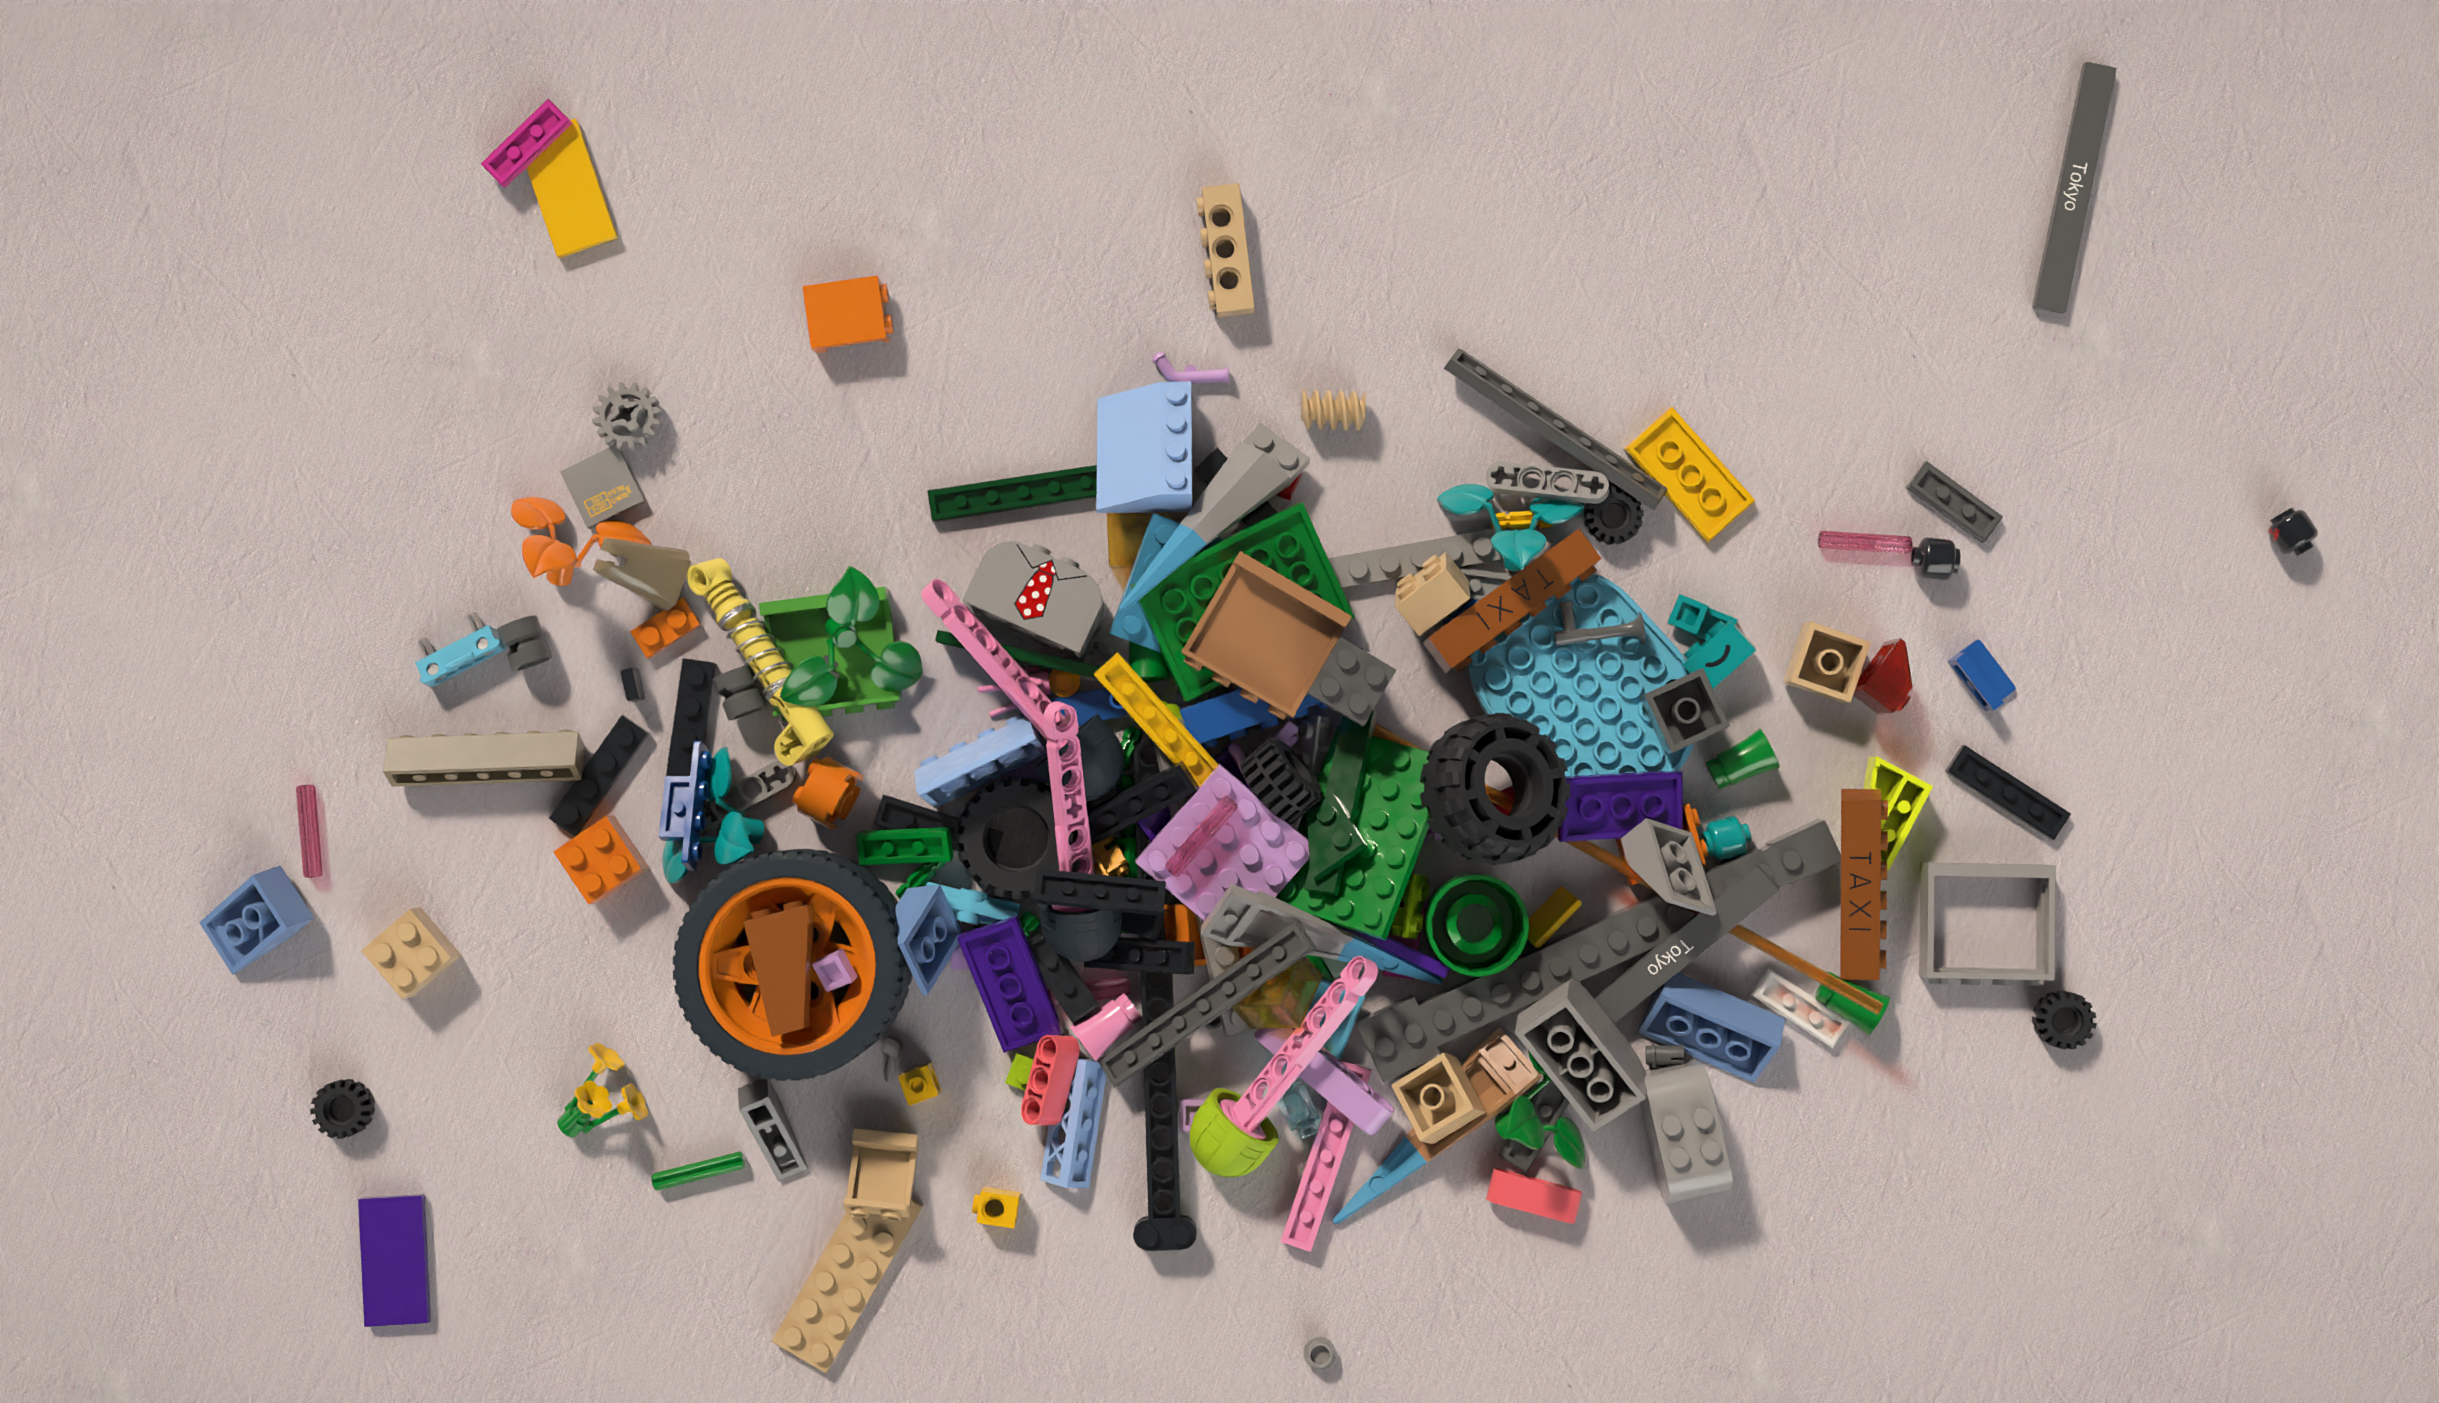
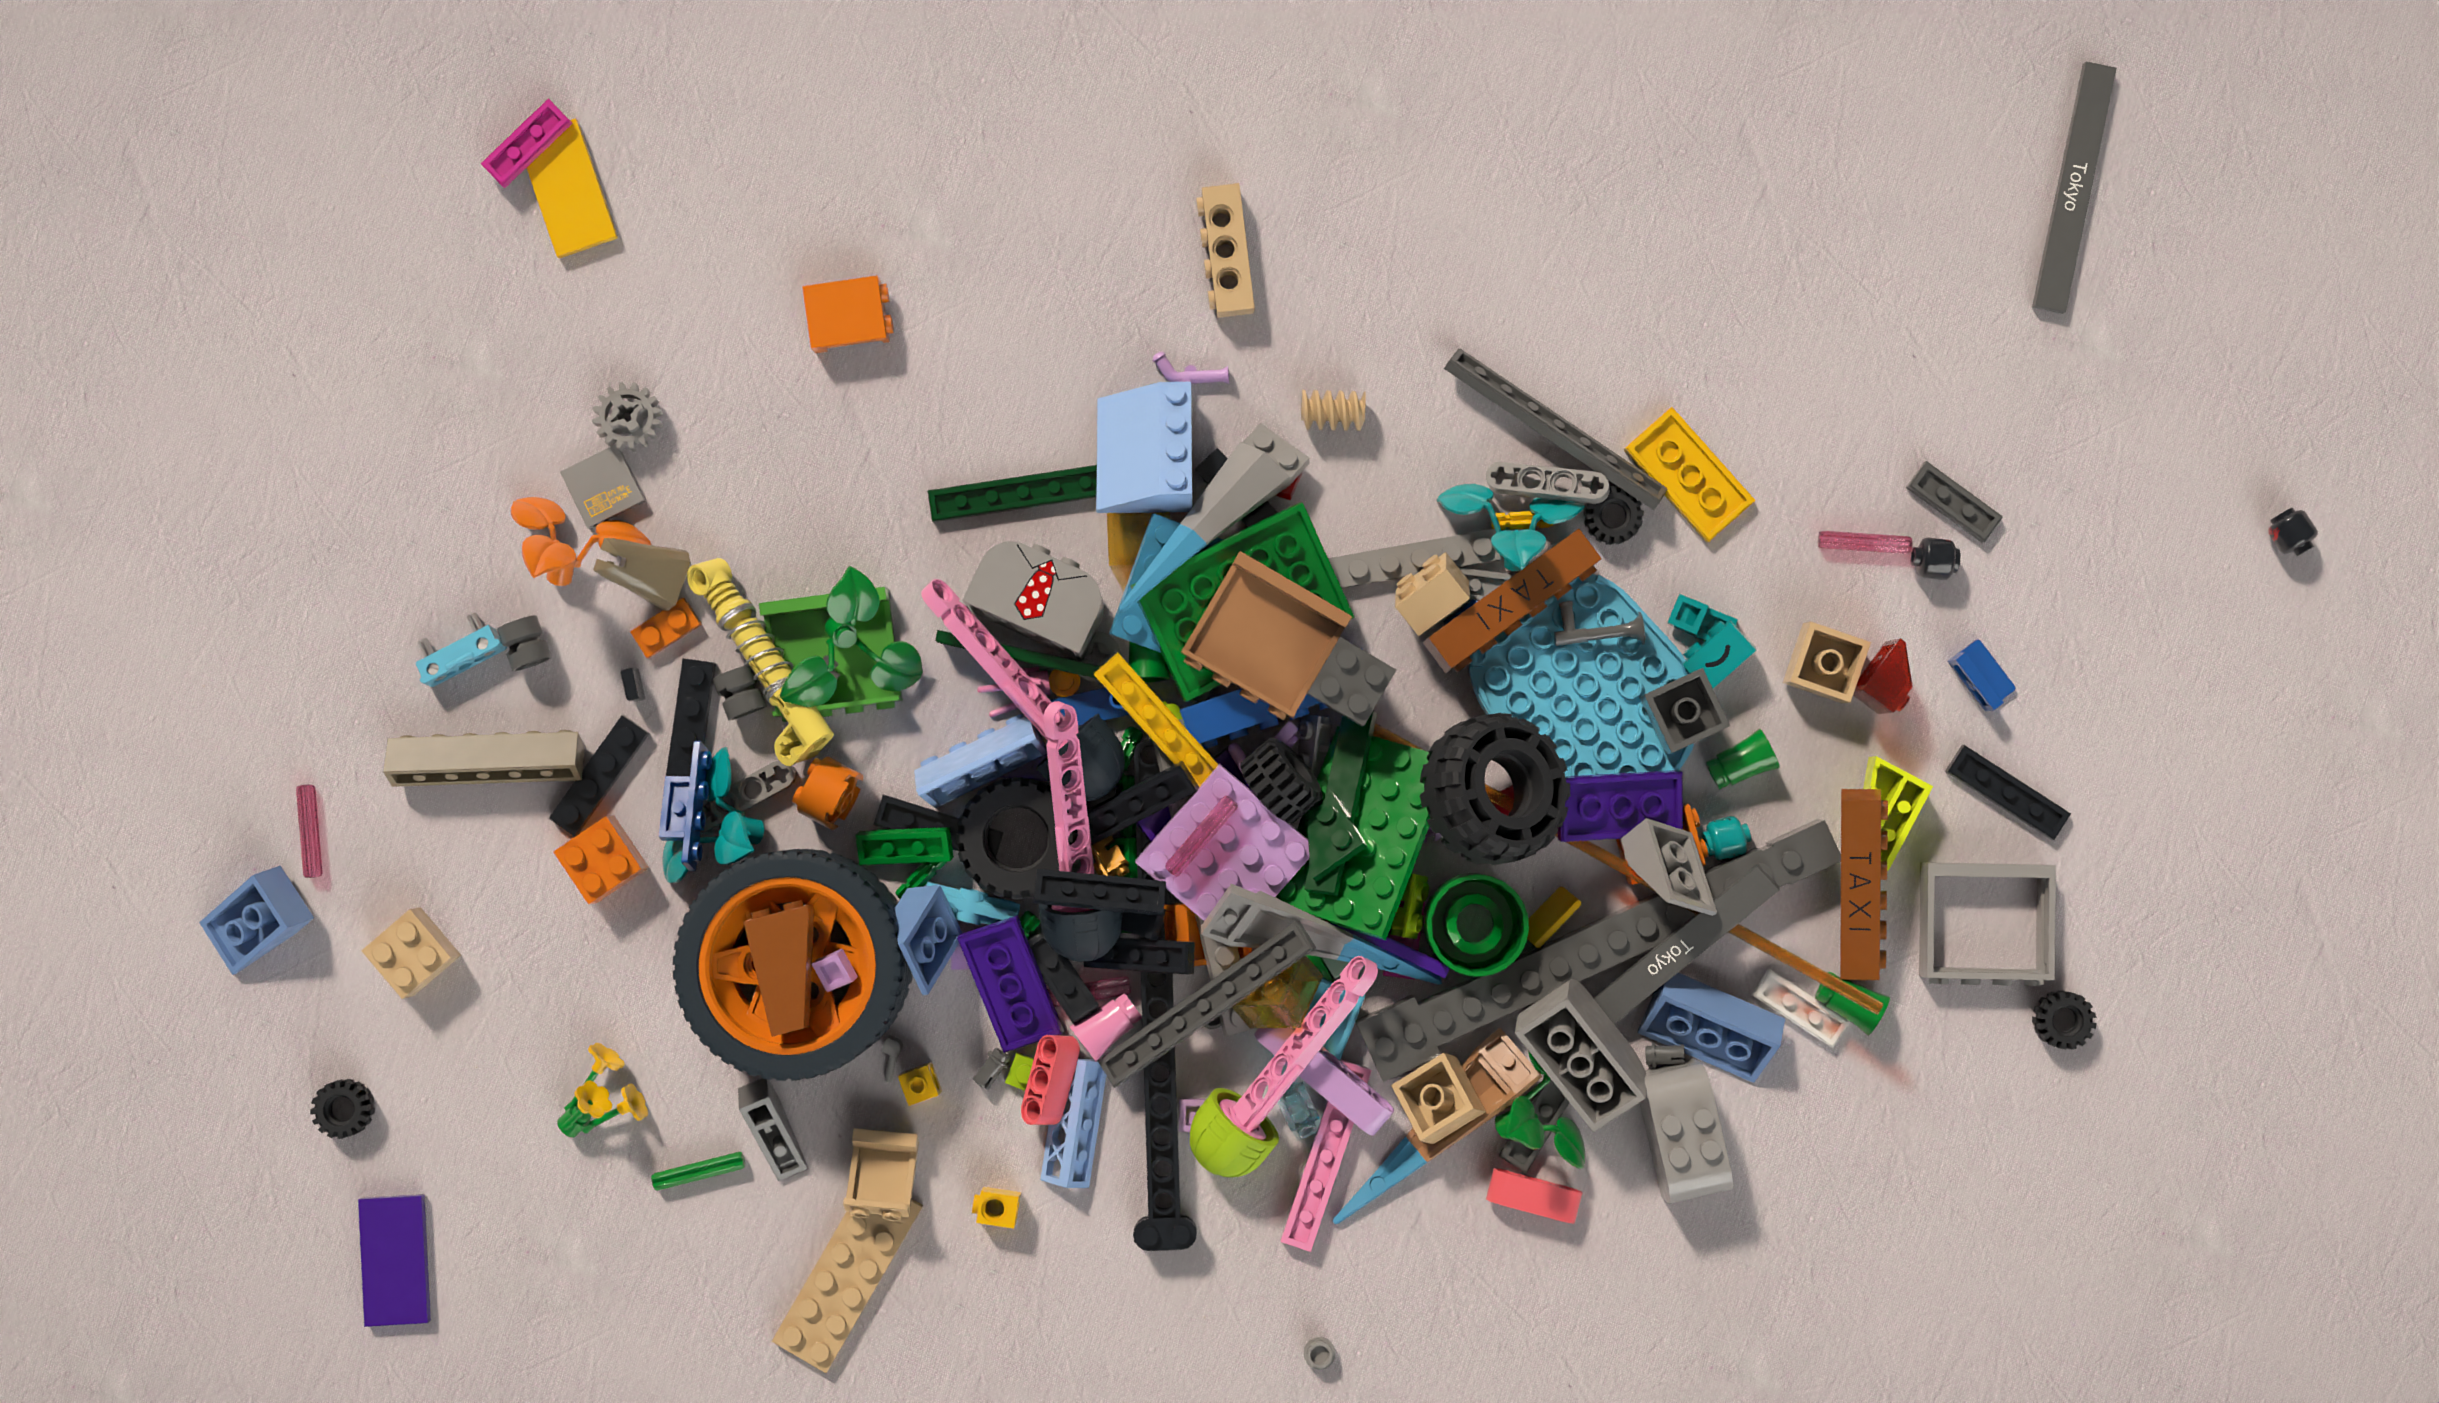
none -> dark grey pin [973,1048,1011,1090]

